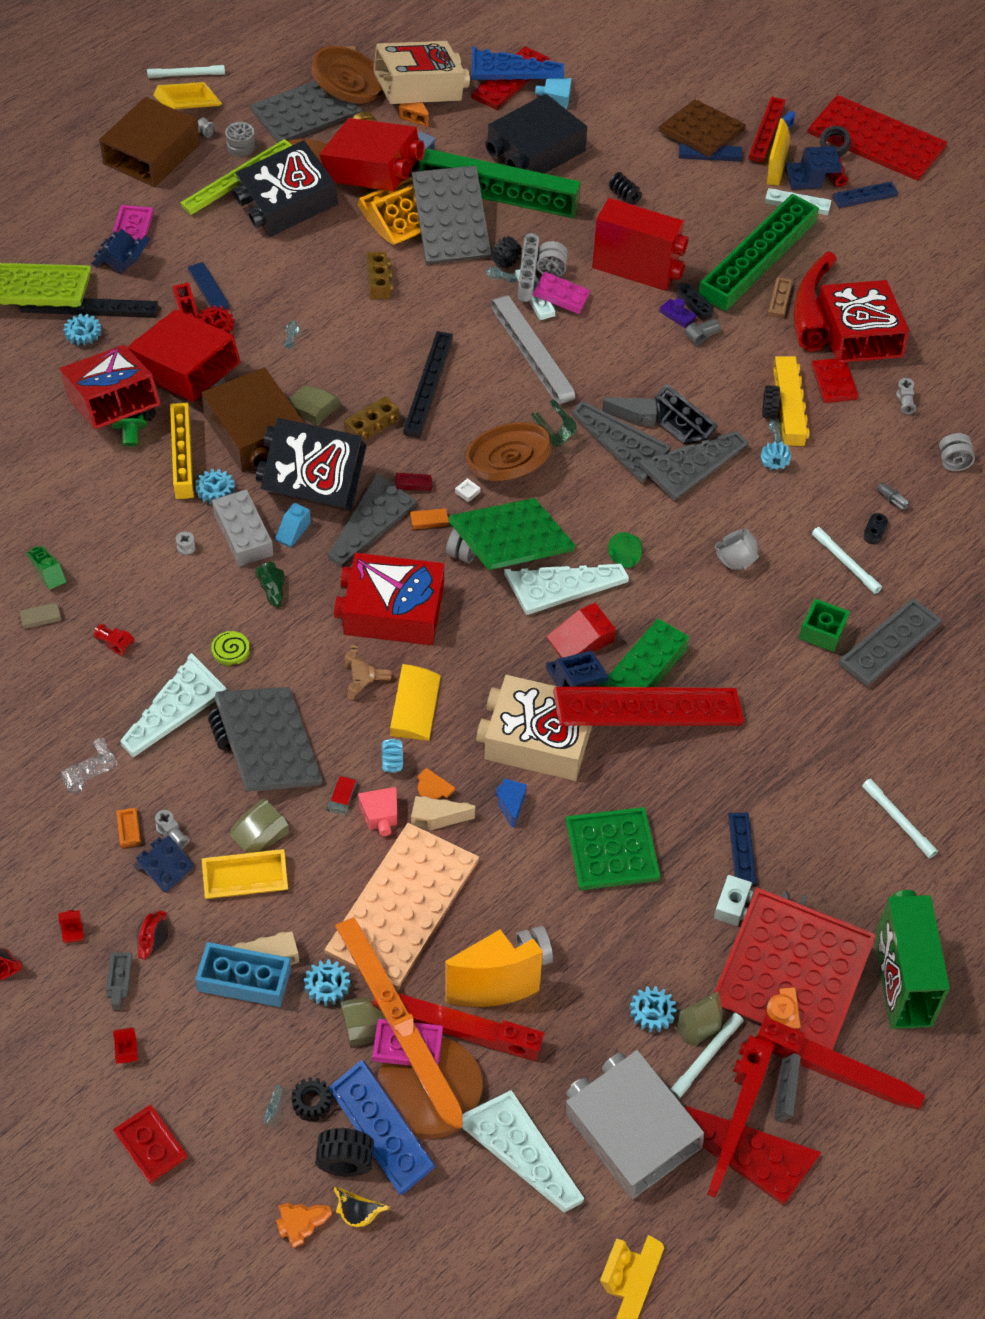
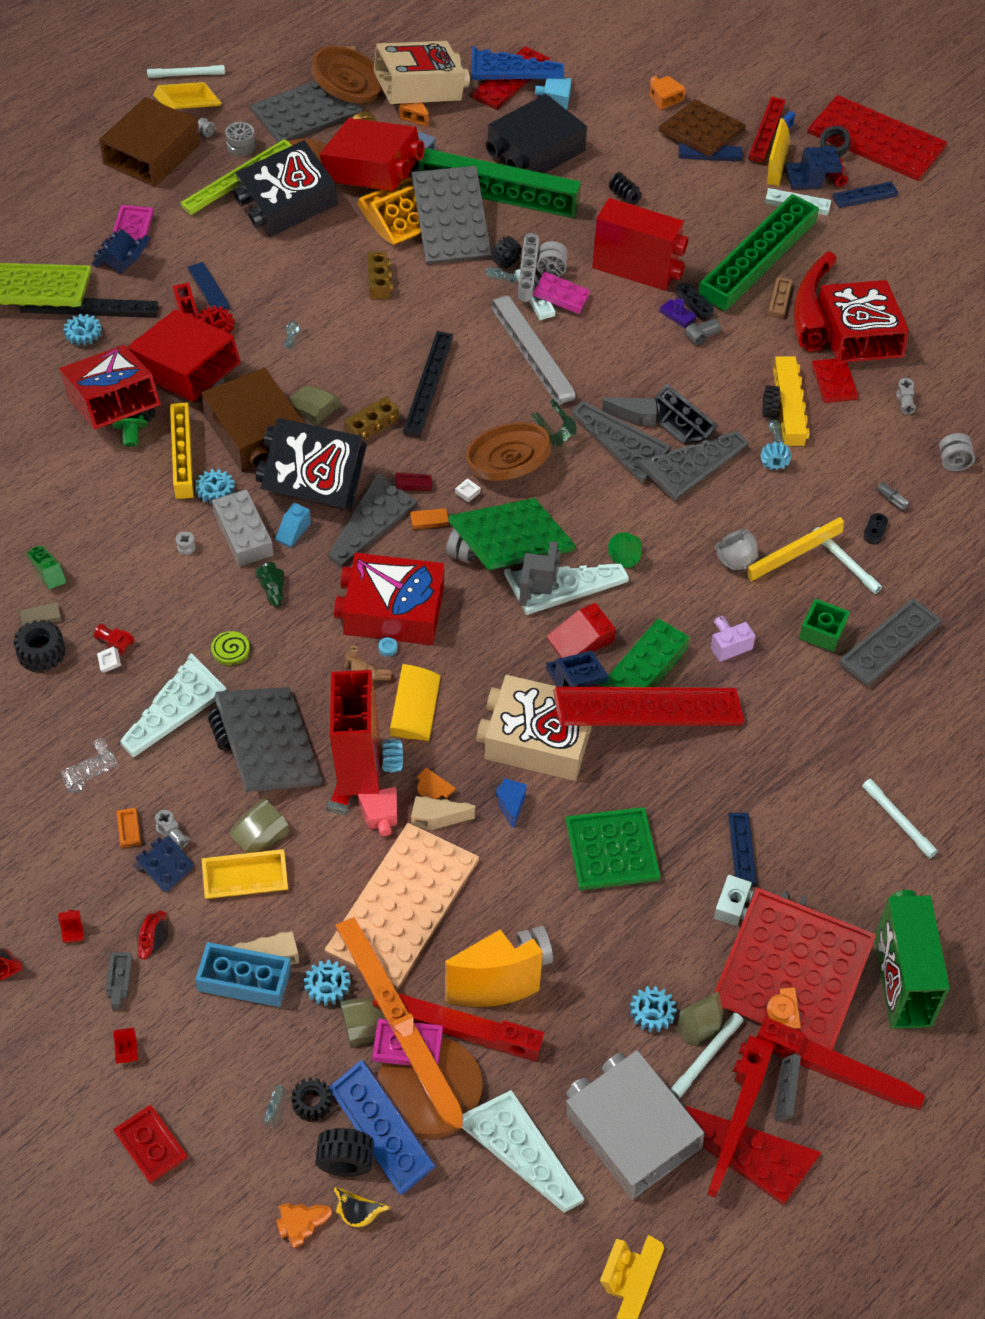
none -> black tyre [13,620,65,672]
none -> white plate [97,647,121,673]
none -> red brick [329,670,380,796]
none -> medium azure tile [378,637,398,657]
none -> dark grey bracket [519,541,561,607]
none -> orange torso [649,76,685,110]
none -> lavender brick [710,616,755,662]
none -> yellow tile [748,517,844,582]

